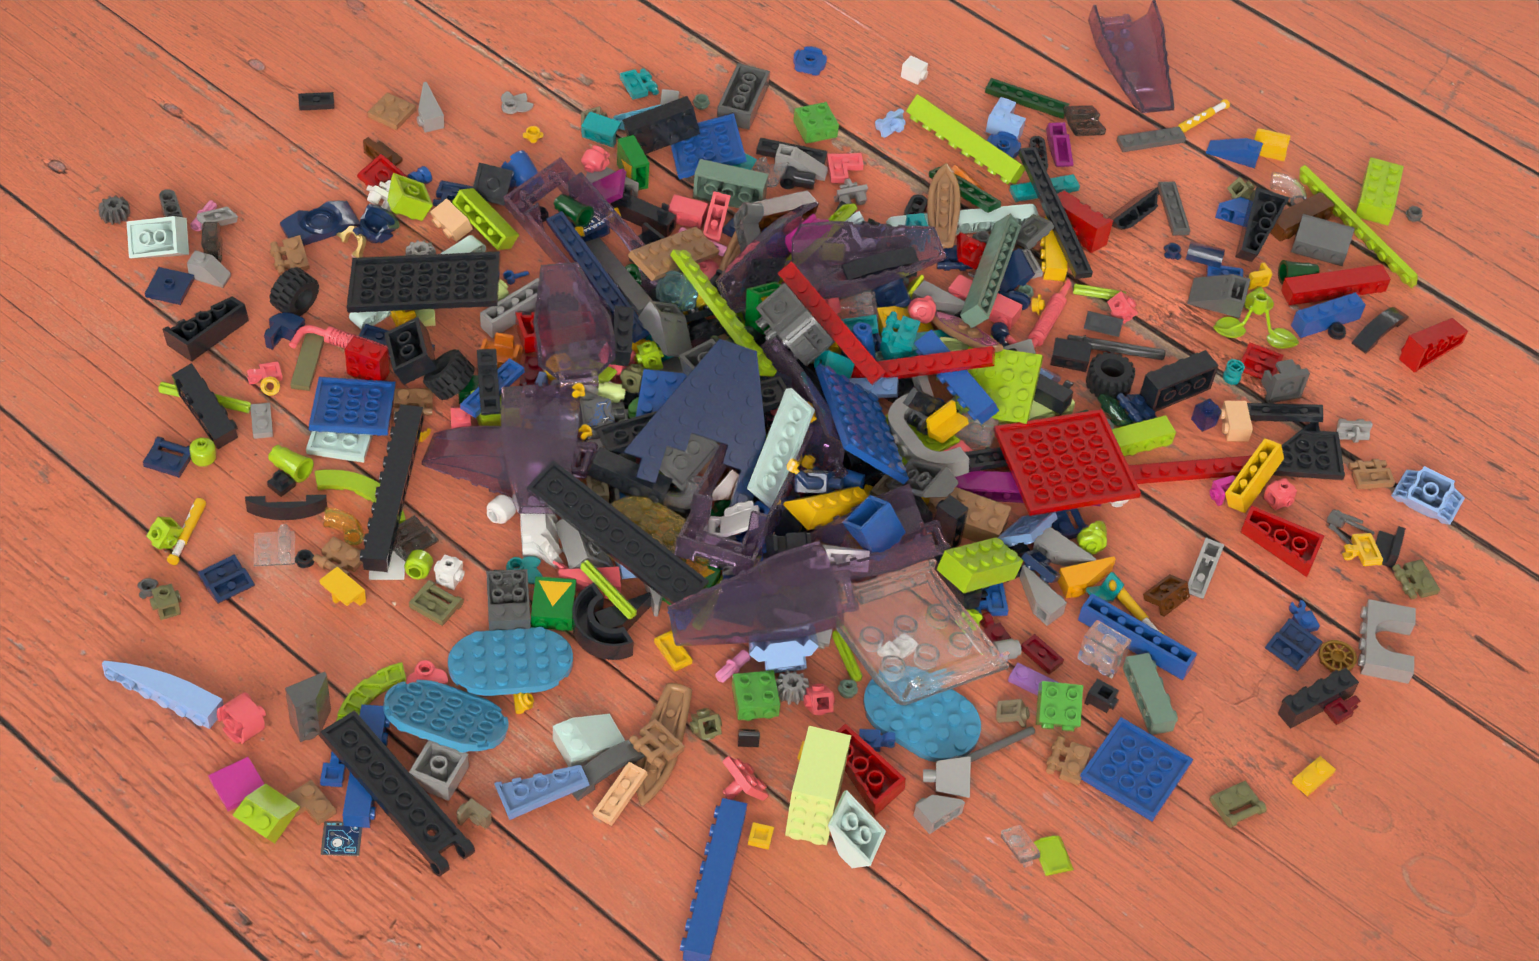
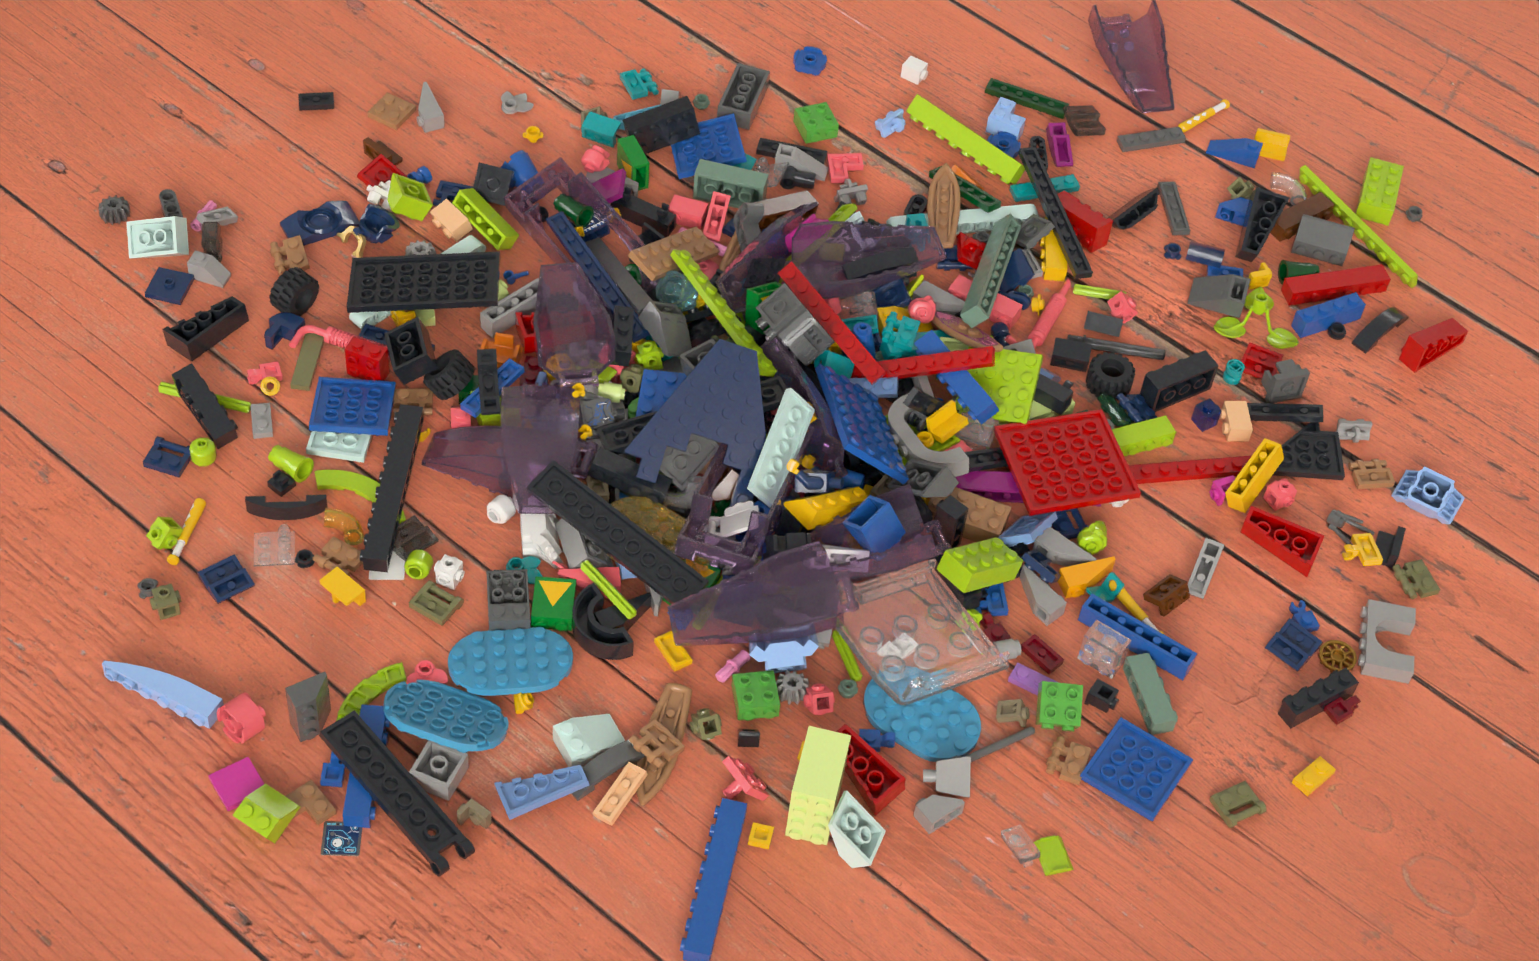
none -> yellow plate [917,431,934,448]

